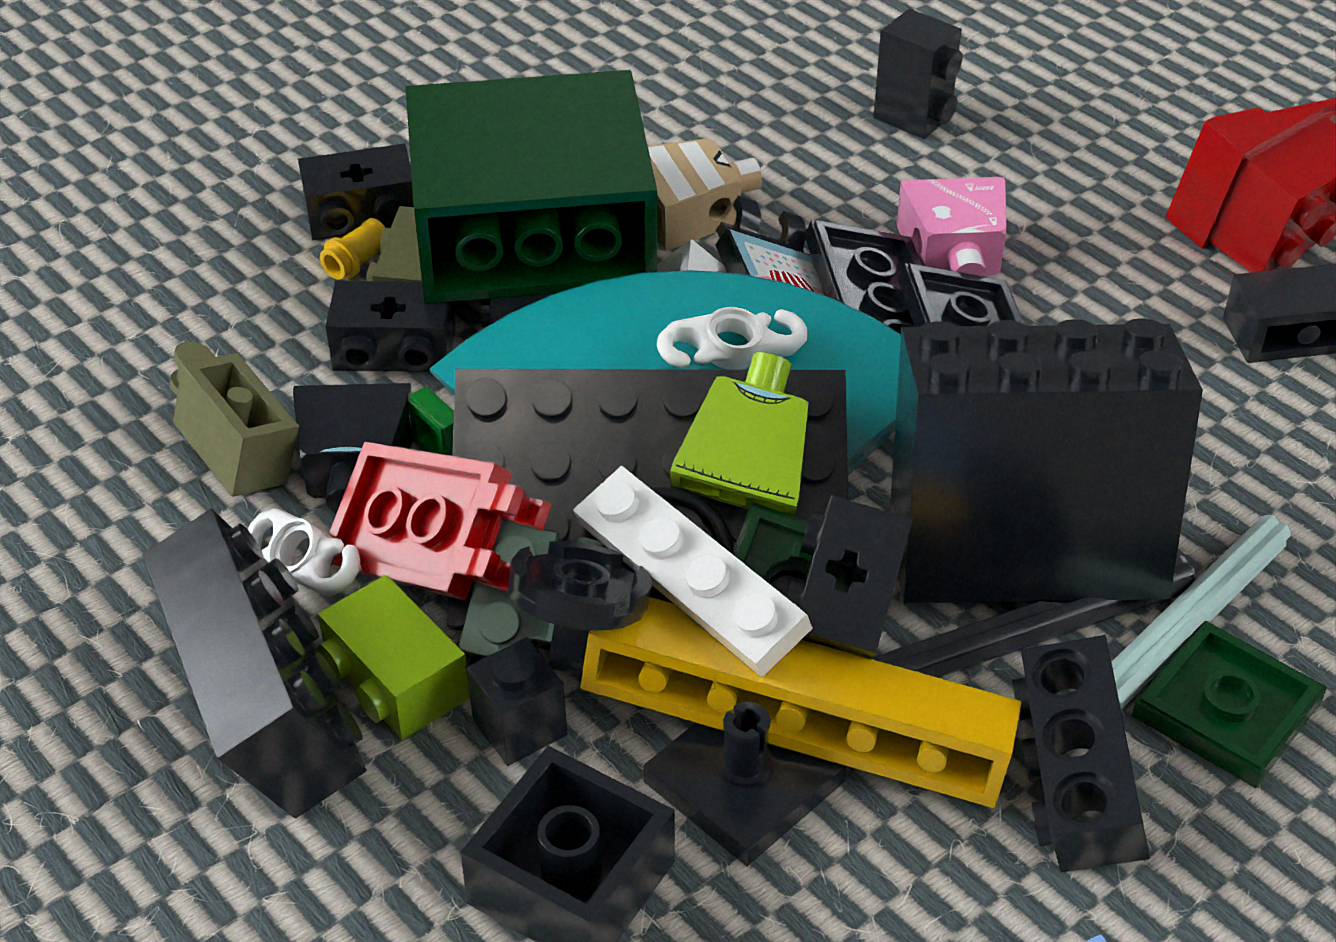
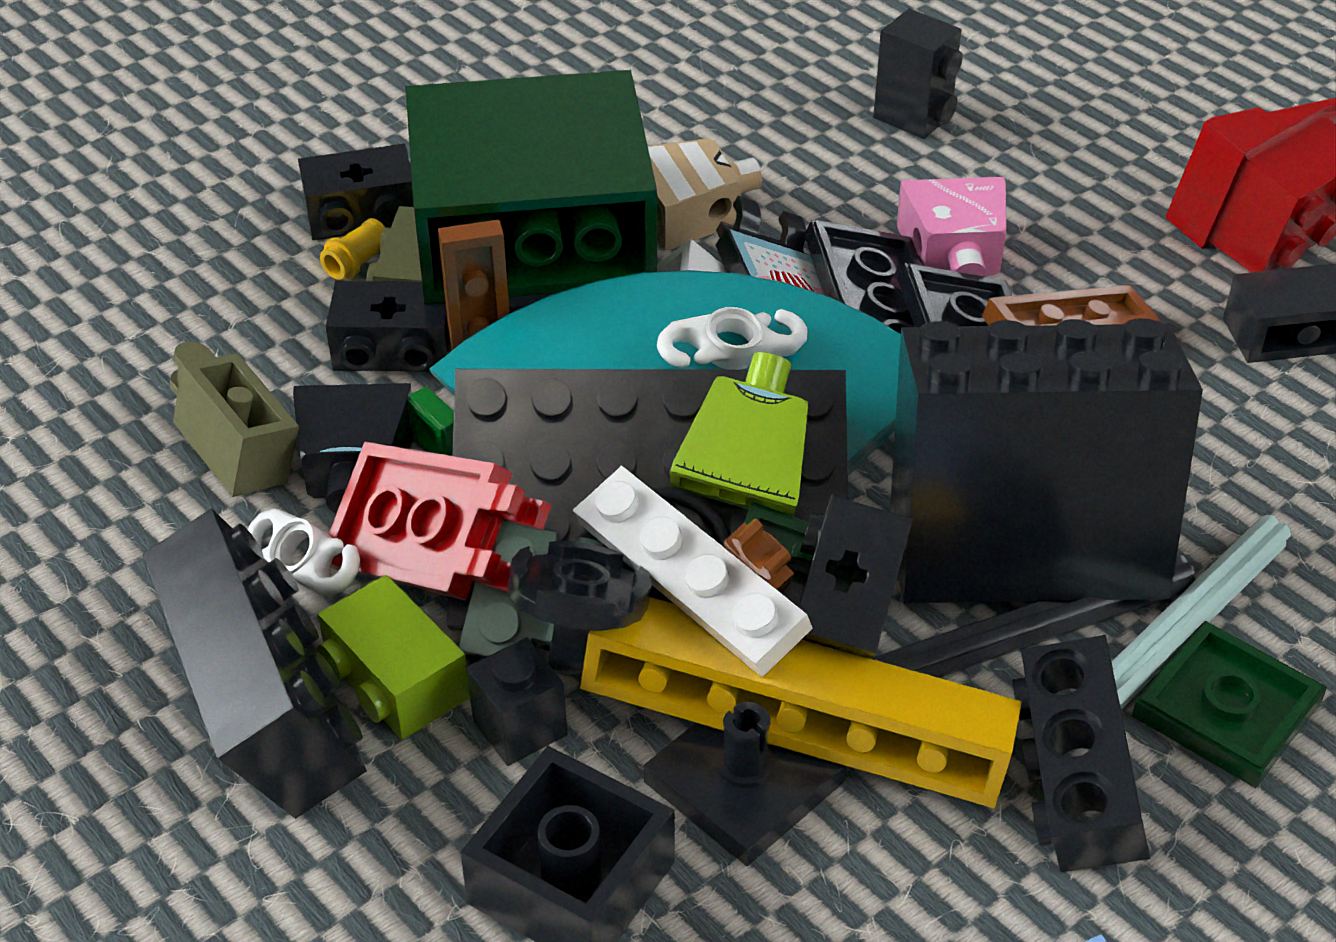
none -> dark orange plate [438,220,509,351]
none -> dark orange plate [723,519,794,594]
none -> dark orange plate [982,285,1161,326]

